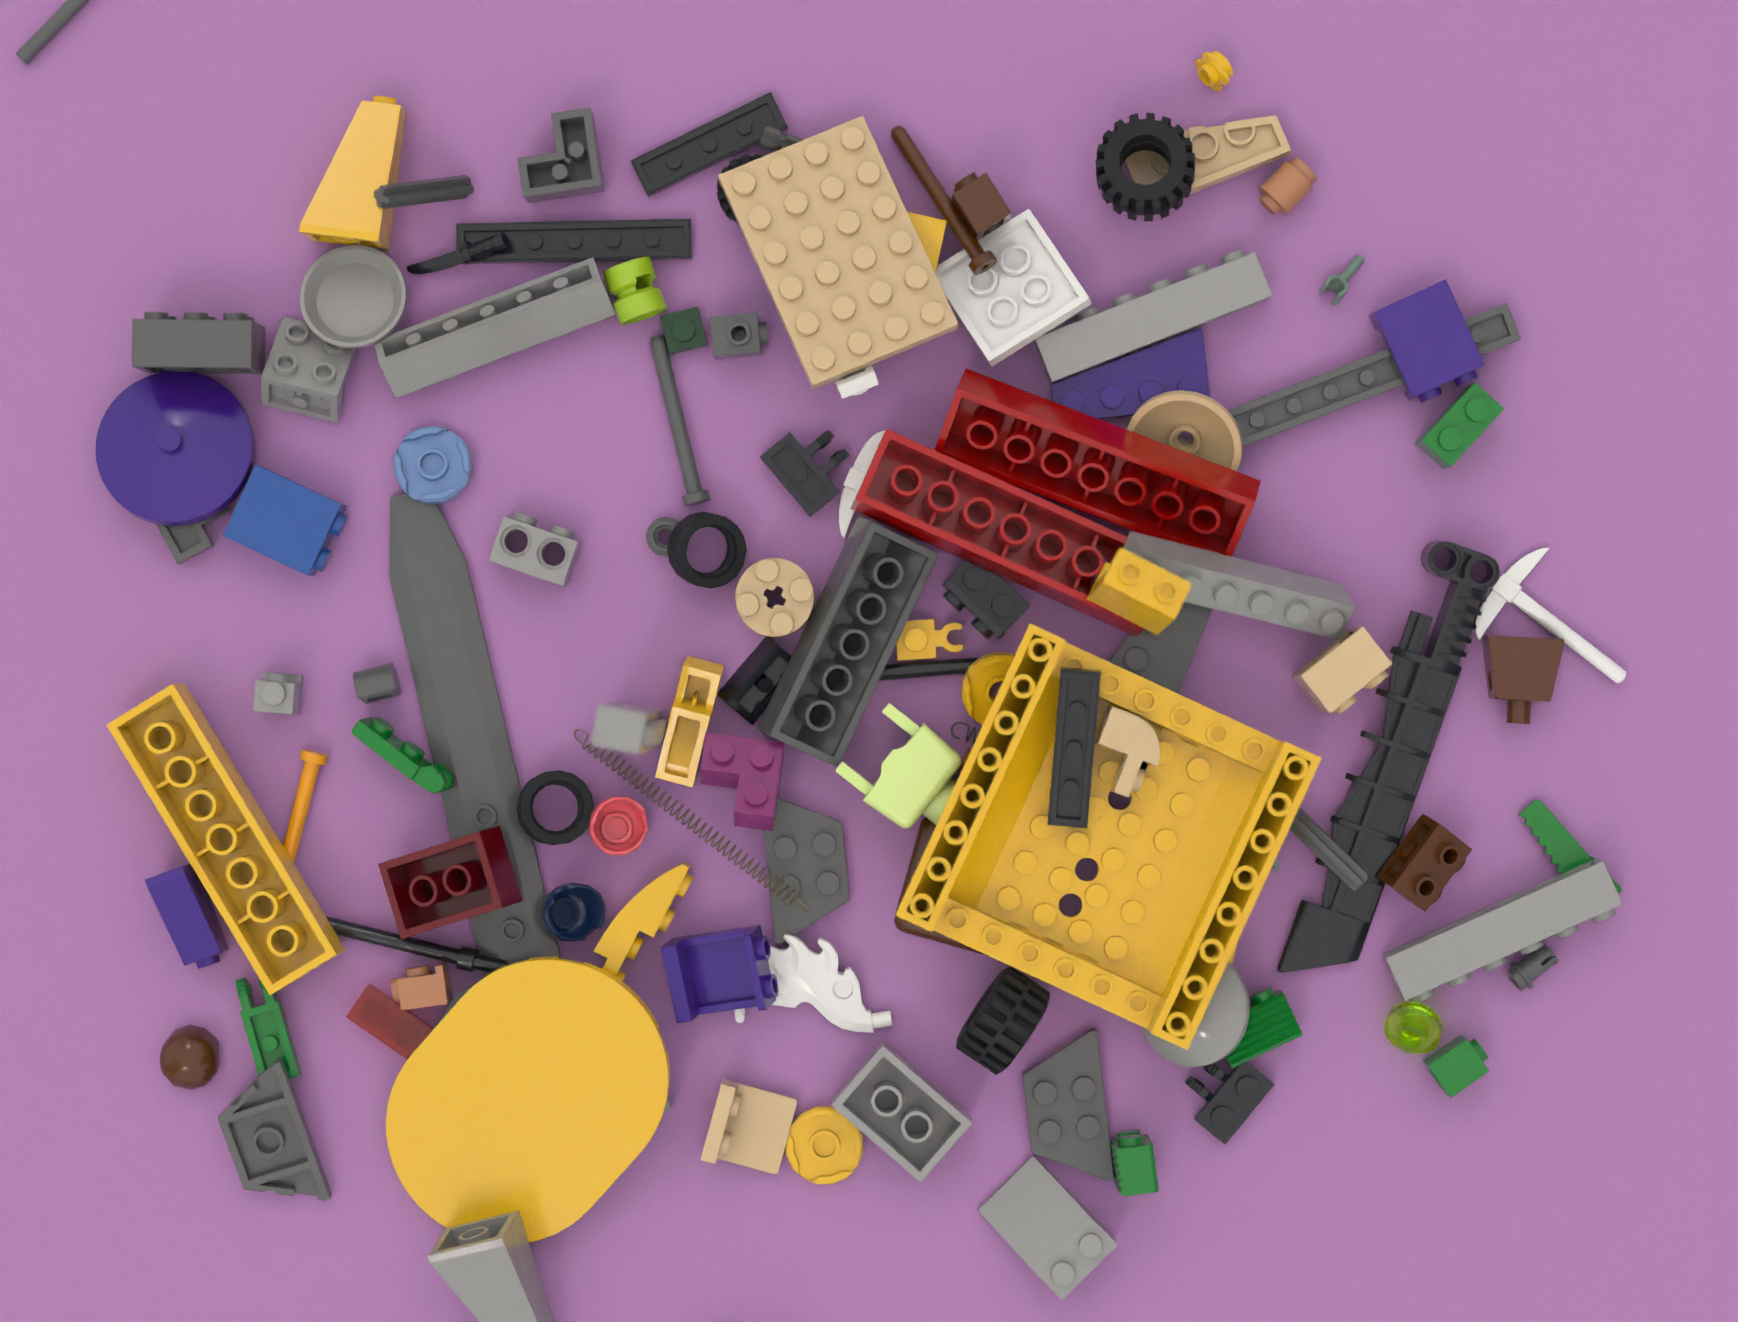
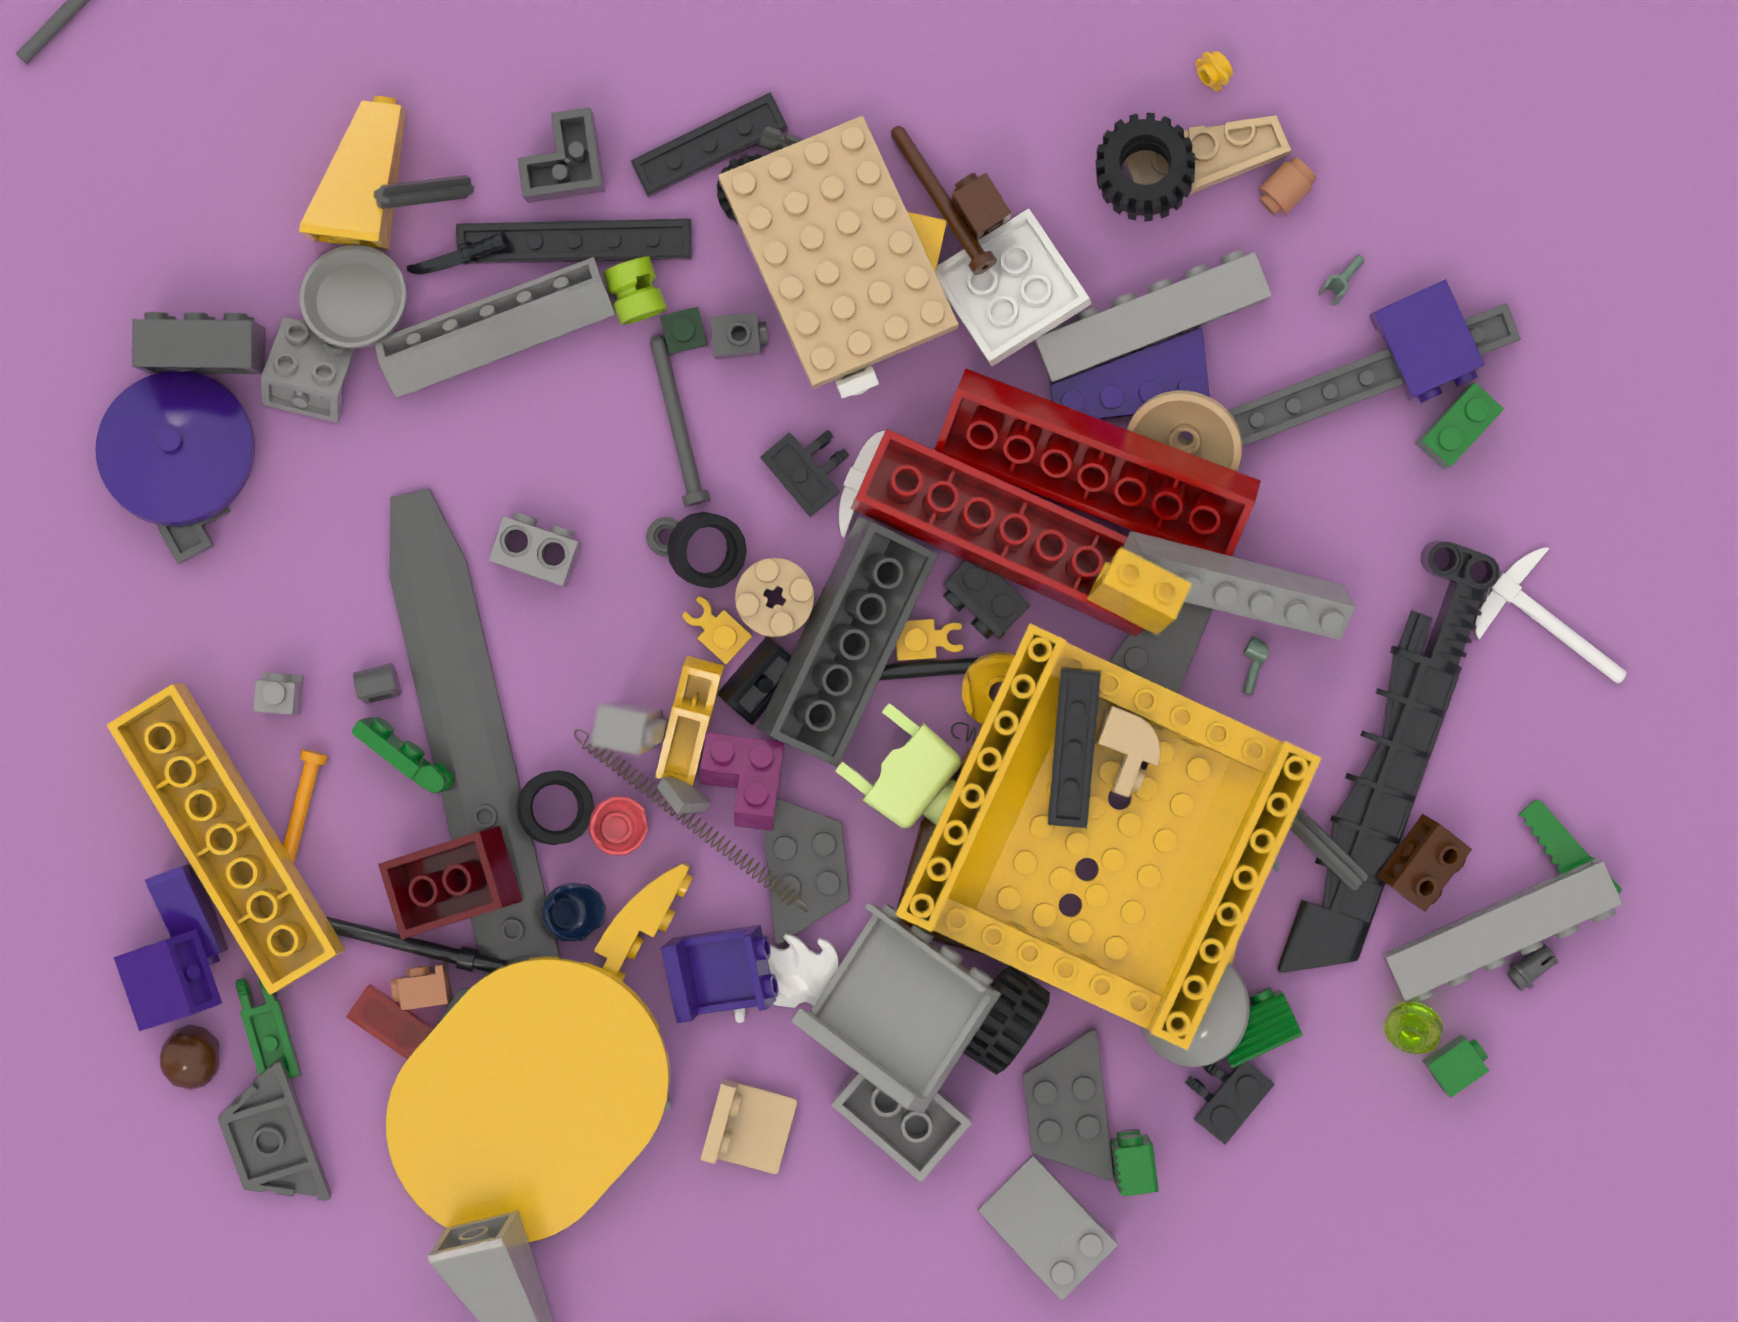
blue brick [223,465,348,576] -> none
medium blue tile [393,426,472,505] -> none
yellow tile [786,1106,863,1184] -> none
tan brick [1292,626,1393,714] -> none
reddish brown torso [1482,635,1564,724] -> none
none -> dark purple panel [113,929,223,1031]
none -> light grey tile [657,777,711,814]
none -> yellow plate [682,596,753,665]
none -> light grey panel [791,903,1001,1114]
none -> sand green hand [1243,637,1269,694]

